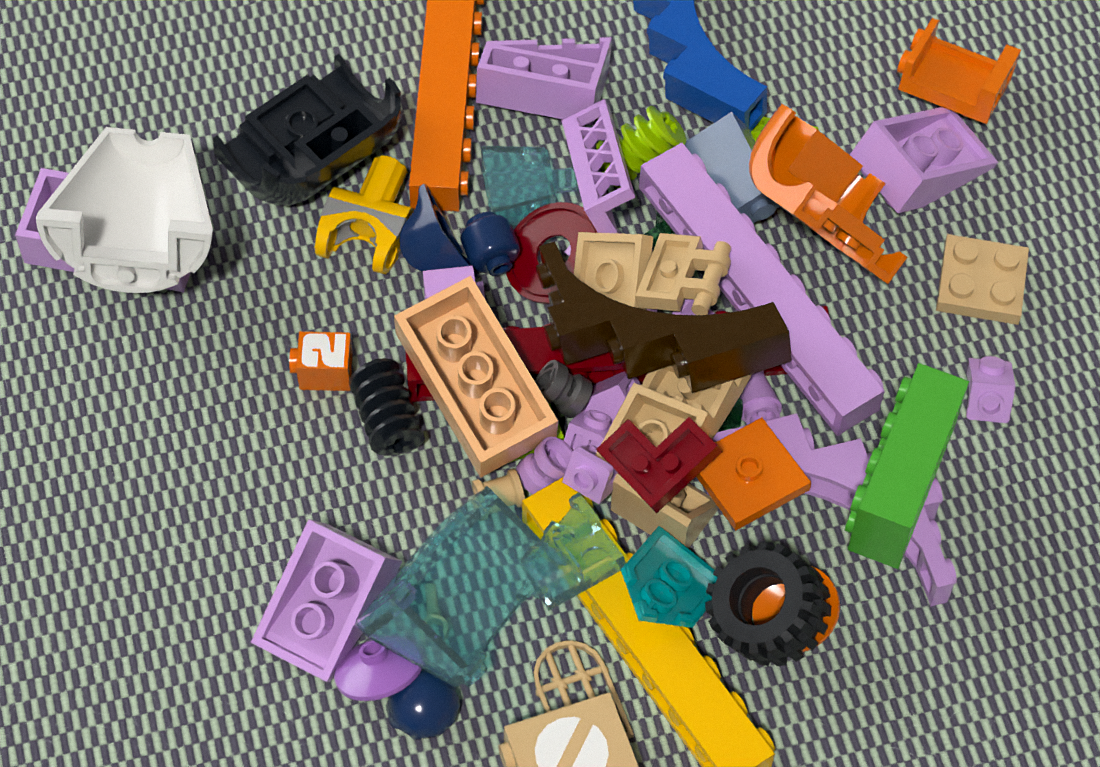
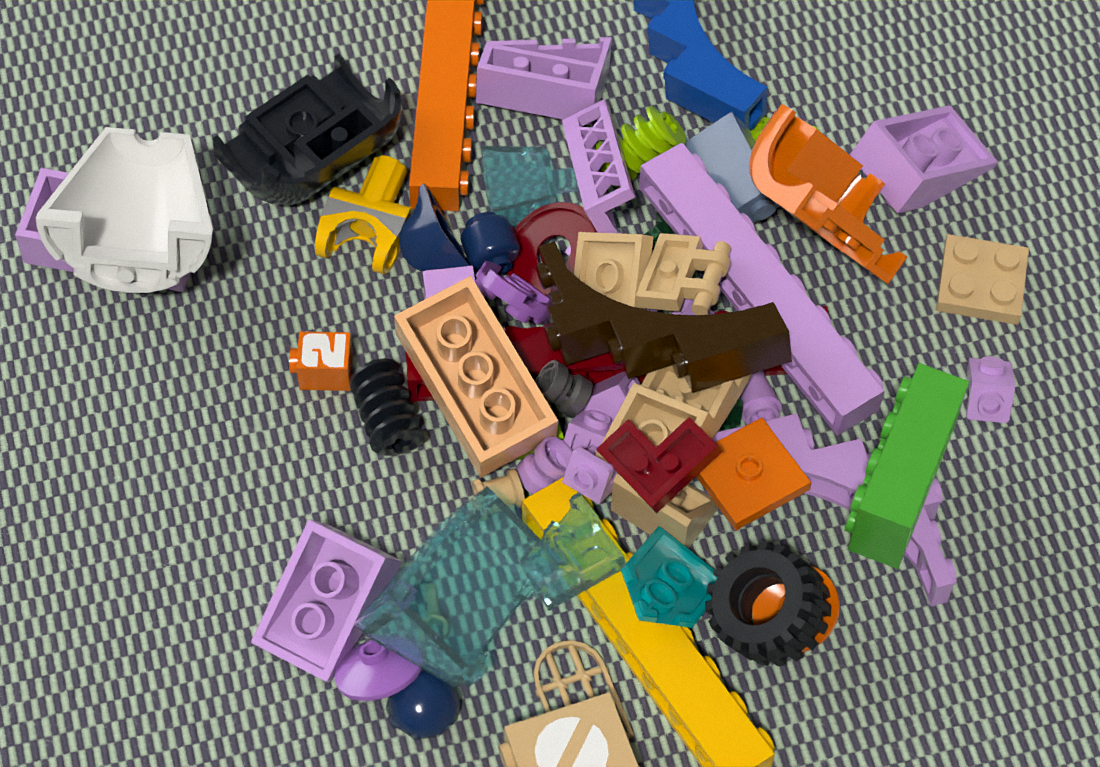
orange panel [897,18,1021,124] -> none
none -> medium lavender plate [475,261,550,325]

